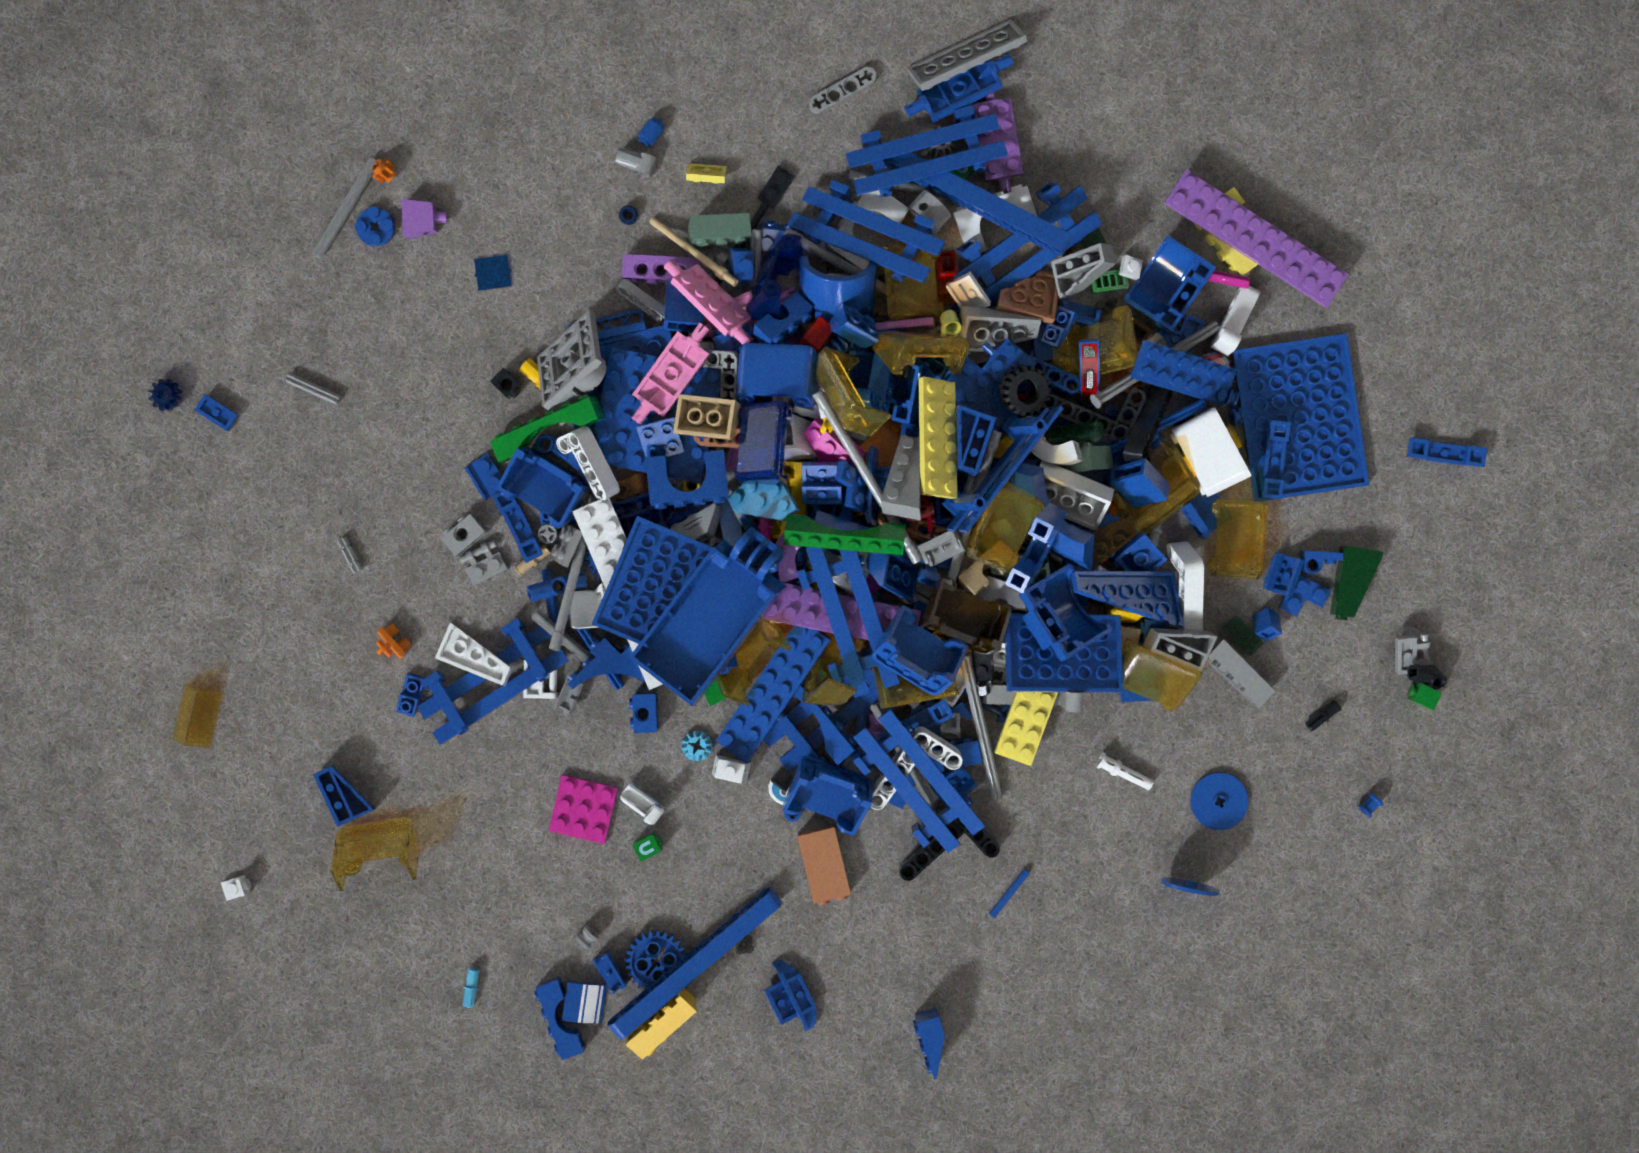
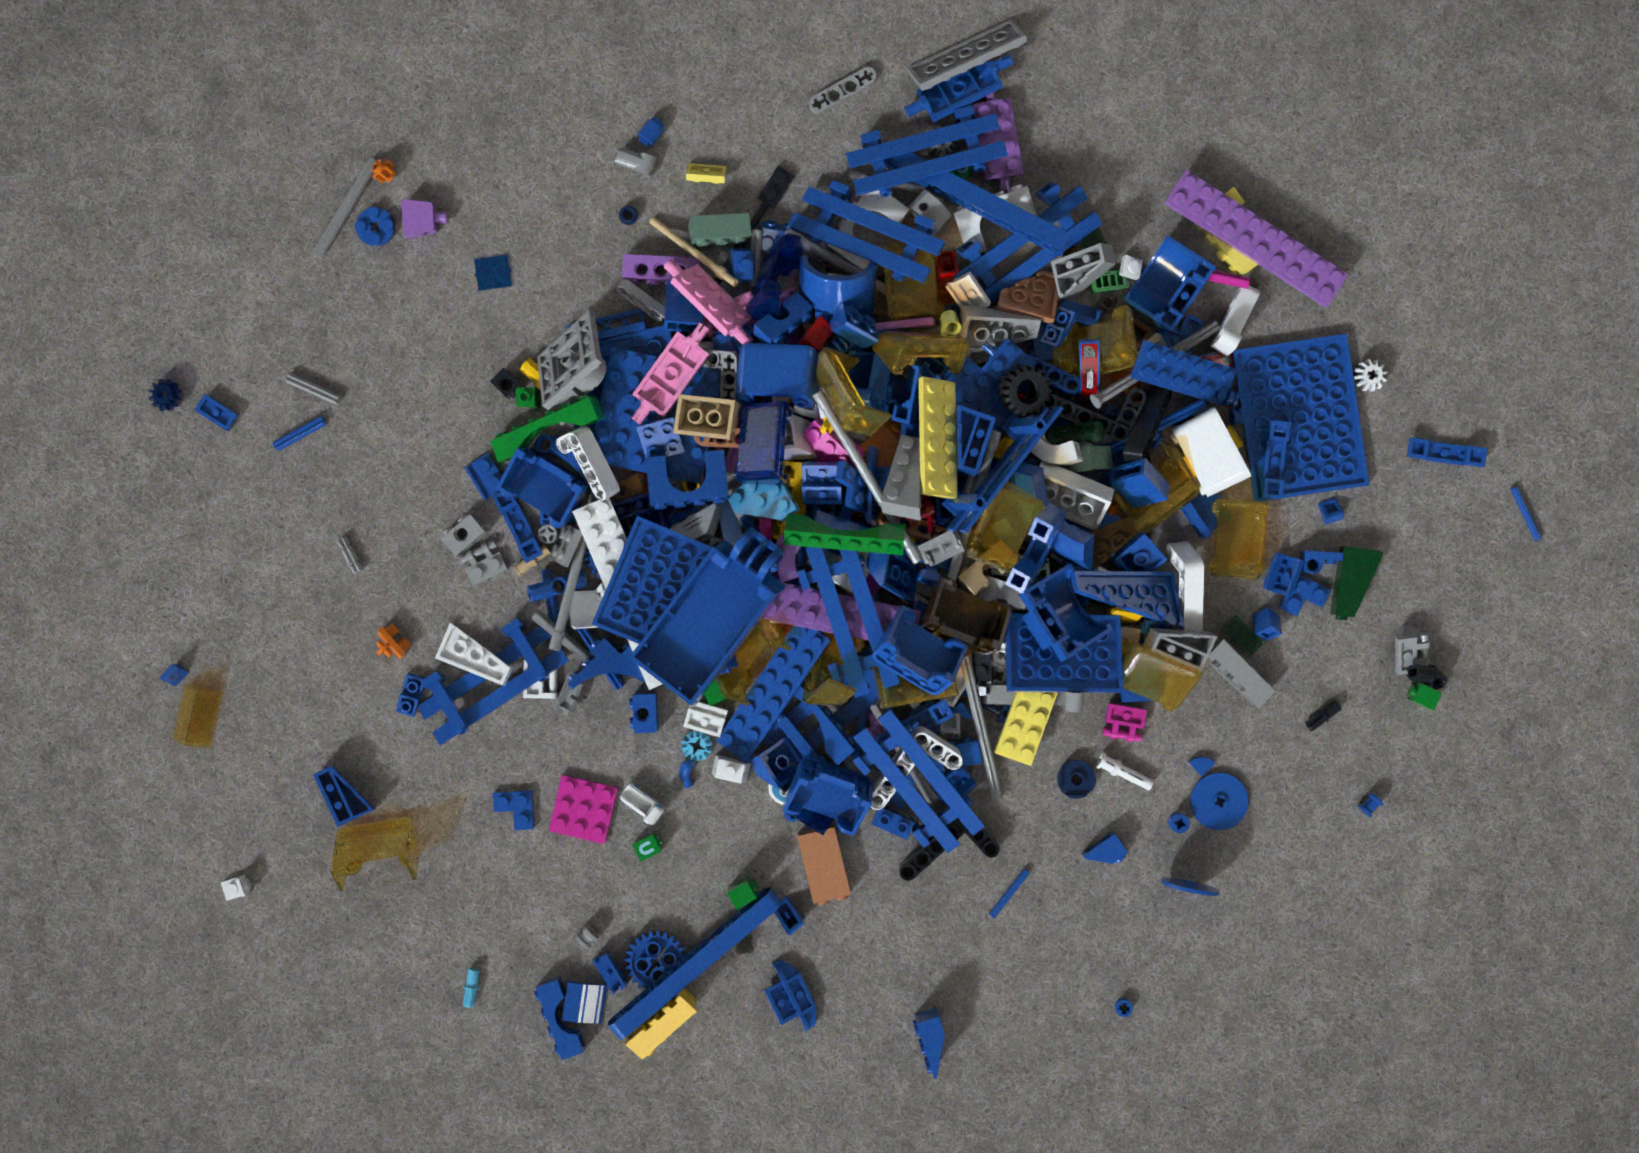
none -> blue slope [160,664,189,686]
none -> blue axle [273,416,327,451]
none -> blue plate [493,790,534,830]
none -> green bracket [516,387,540,409]
none -> blue arm [678,759,695,789]
none -> white plate [683,702,728,737]
none -> green brick [727,875,759,910]
none -> blue slope [749,736,801,789]
none -> blue slope [774,896,805,936]
none -> clear blue piece [796,808,833,835]
none -> blue brick [871,807,915,840]
none -> dark blue plate [1057,760,1096,799]
none -> blue slope [1081,832,1128,864]
none -> dark pink plate [1102,703,1147,742]
none -> blue bush [1114,998,1133,1017]
none -> blue wheel [1168,812,1190,833]
none -> blue tile [1188,757,1216,776]
none -> blue slope [1318,498,1344,525]
none -> white gear [1353,359,1388,392]
none -> blue bar [1510,486,1542,541]

